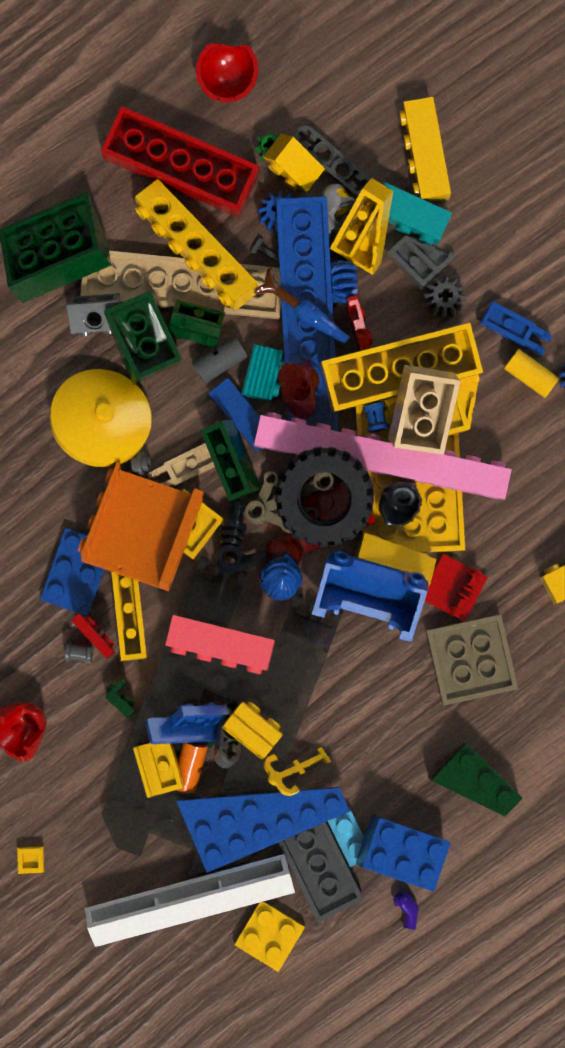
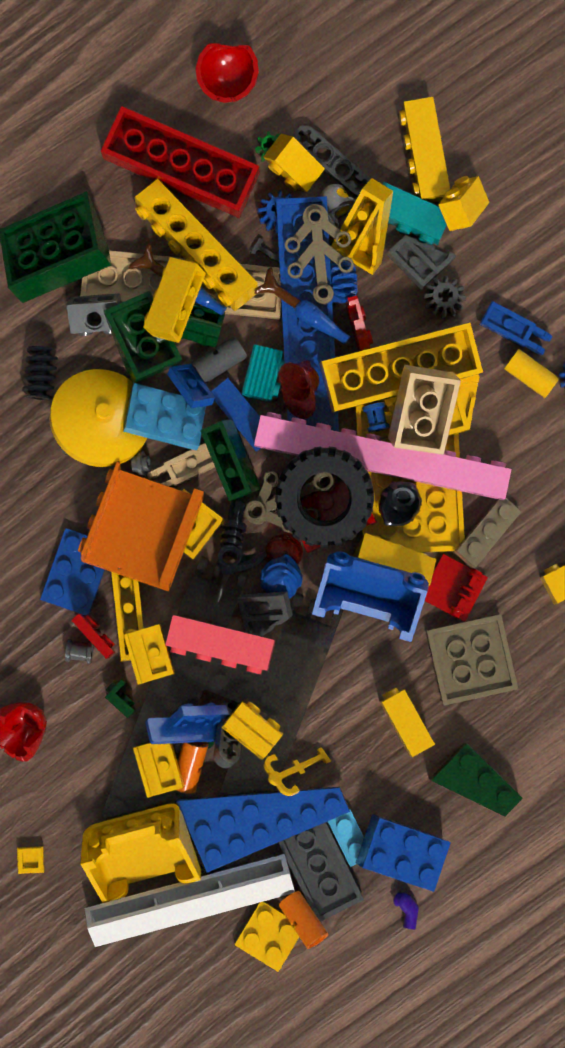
none -> black piece [22,346,58,400]
none -> yellow windscreen [80,803,201,903]
none -> dark azure plate [123,383,206,451]
none -> yellow plate [124,624,175,685]
none -> piece [129,244,227,315]
none -> yellow brick [143,257,206,343]
none -> blue plate [167,364,215,408]
none -> dark grey wing [237,591,293,637]
none -> orange pin [279,891,329,949]
none -> dark tan plant [285,204,354,305]
none -> yellow brick [380,688,435,757]
none -> yellow brick [438,176,490,231]
none -> dark tan plate [454,498,521,569]

